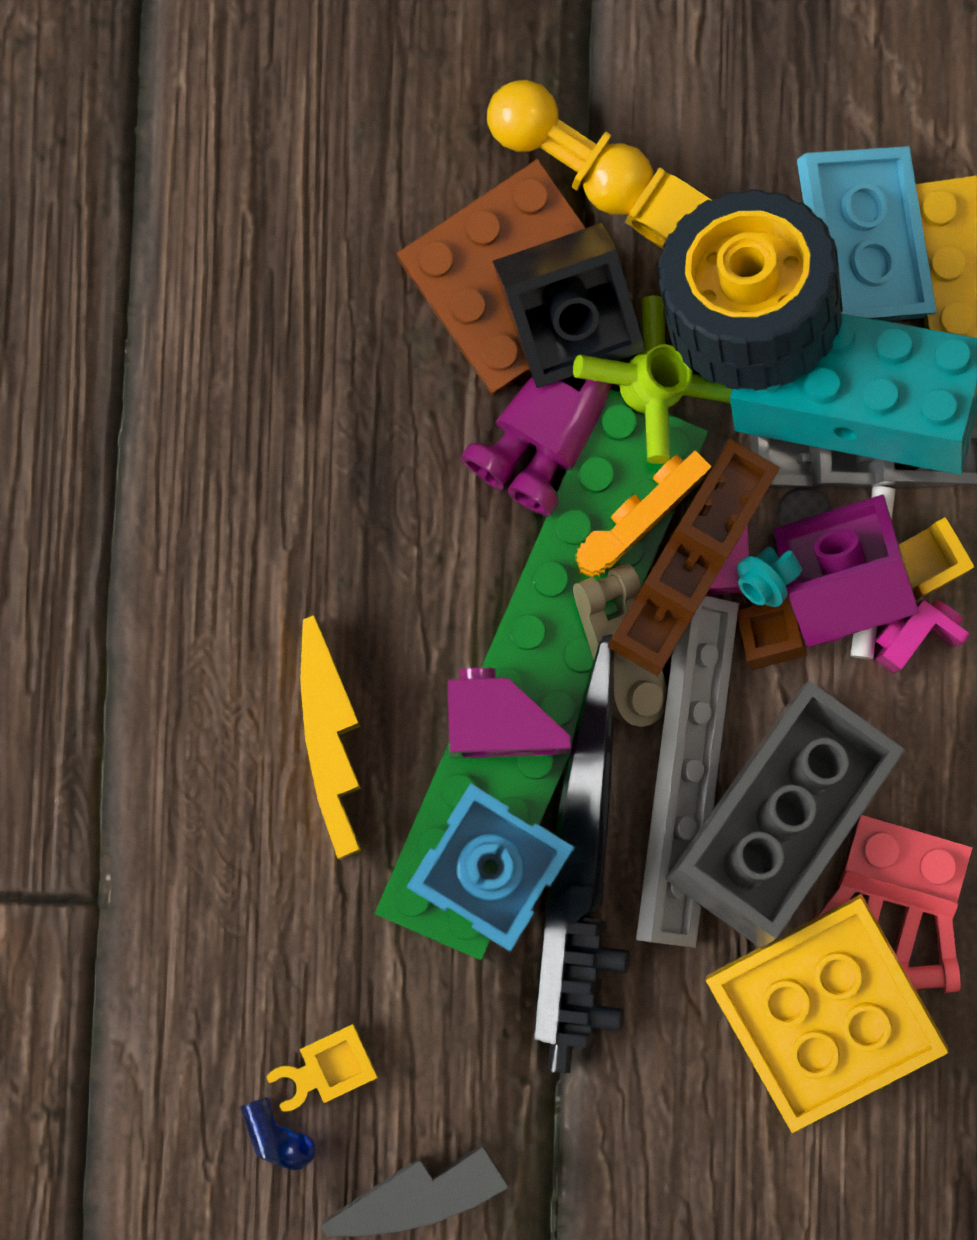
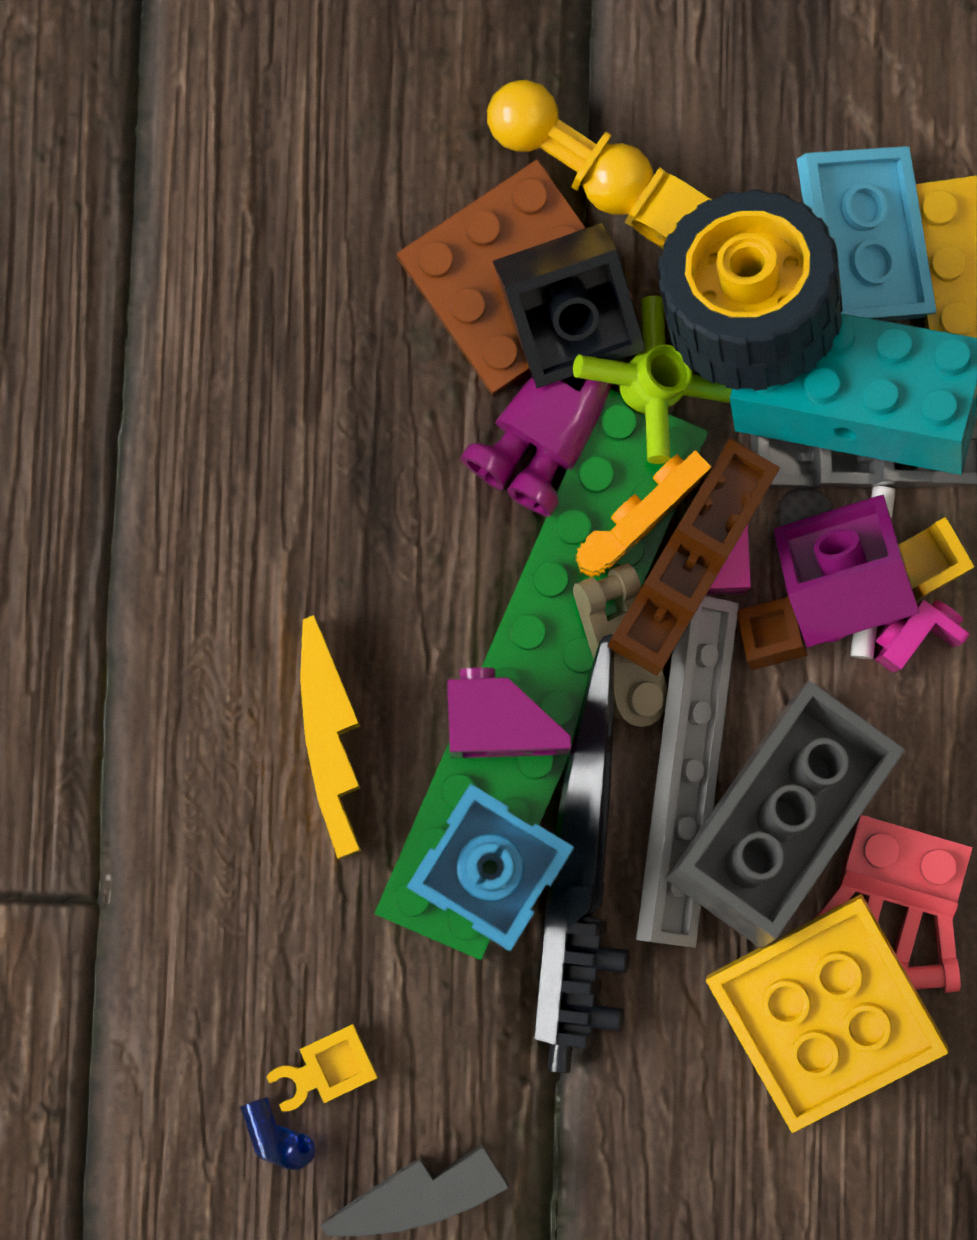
teal plate [736,547,802,607] -> none

